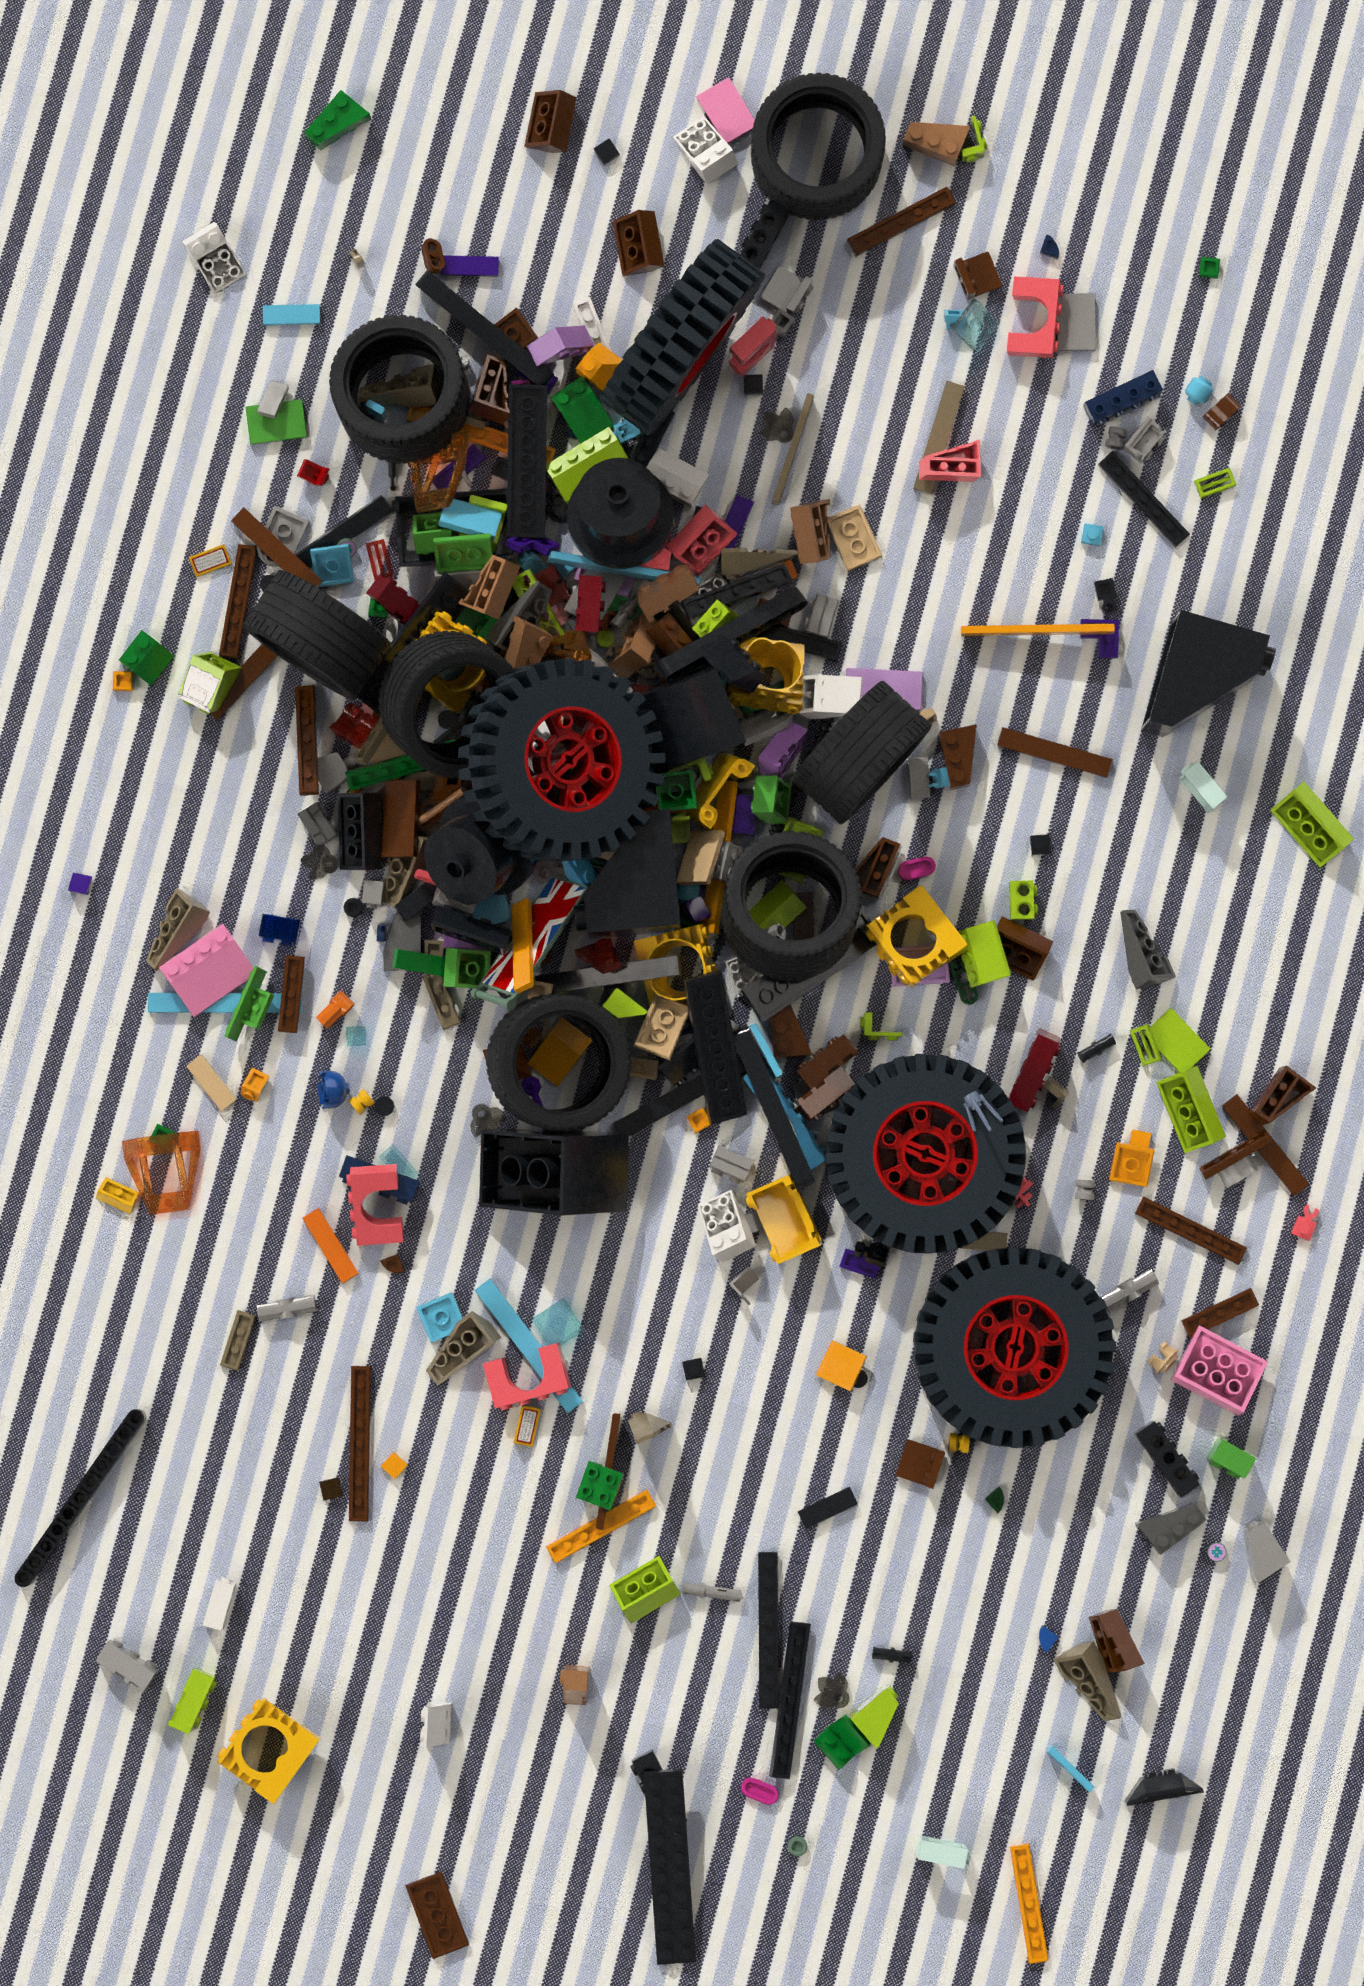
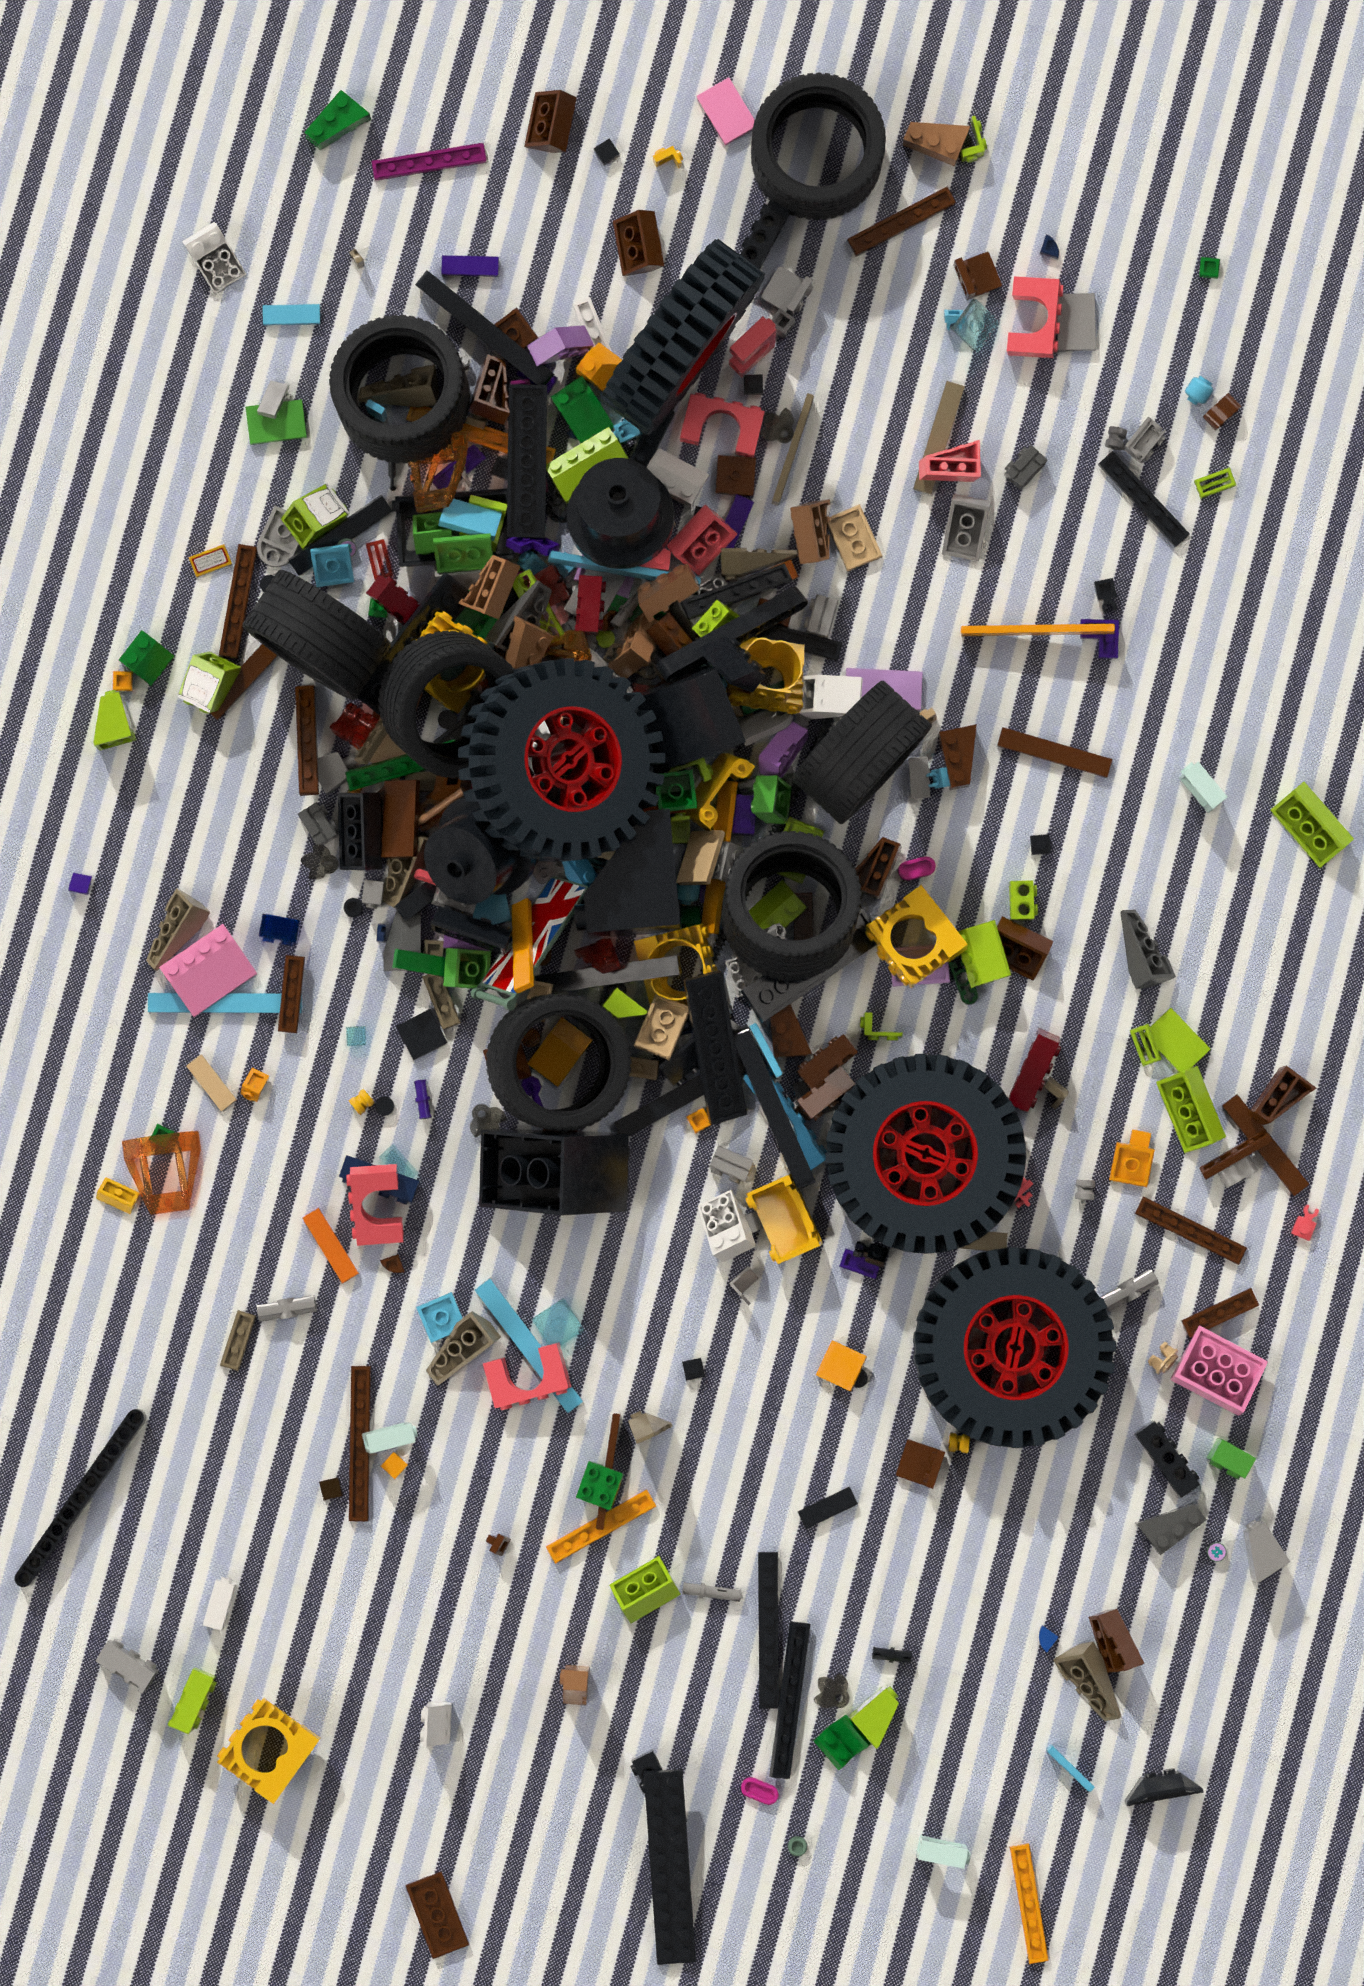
bright green bracket [224,966,274,1042] -> none
reddish brown tile [231,507,323,588] -> none
red bracket [297,459,330,486] -> none
orange piece [316,990,355,1029] -> none
blue cylinder [318,1071,350,1109] -> none
reddish brown plate [421,238,445,274] -> none
slope [513,1405,541,1447] -> none
white slope [673,117,738,185] -> none
slope [684,896,711,923] -> none
sand blue plant [963,1091,1003,1132] -> none
dark green tile [985,1486,1004,1513] -> none
black pin [1077,1034,1116,1063] -> none
medium azure plate [1081,523,1104,546] -> none
dark blue brick [1083,370,1163,426] -> none
black slope [1141,610,1276,737] -> none
none -> lime slope [93,690,136,751]
none -> slope [281,483,350,549]
none -> light aqua window [362,1422,418,1454]
none -> magenta tile [372,143,487,181]
none -> black tile [396,1009,448,1060]
none -> dark purple pin [414,1079,432,1120]
none -> reddish brown tile [486,1533,511,1556]
none -> yellow bracket [653,146,683,168]
none -> coral arch [680,393,765,458]
none -> reddish brown plate [715,455,756,496]
none -> light grey slope [942,494,991,561]
none -> dark grey brick [1004,445,1048,490]

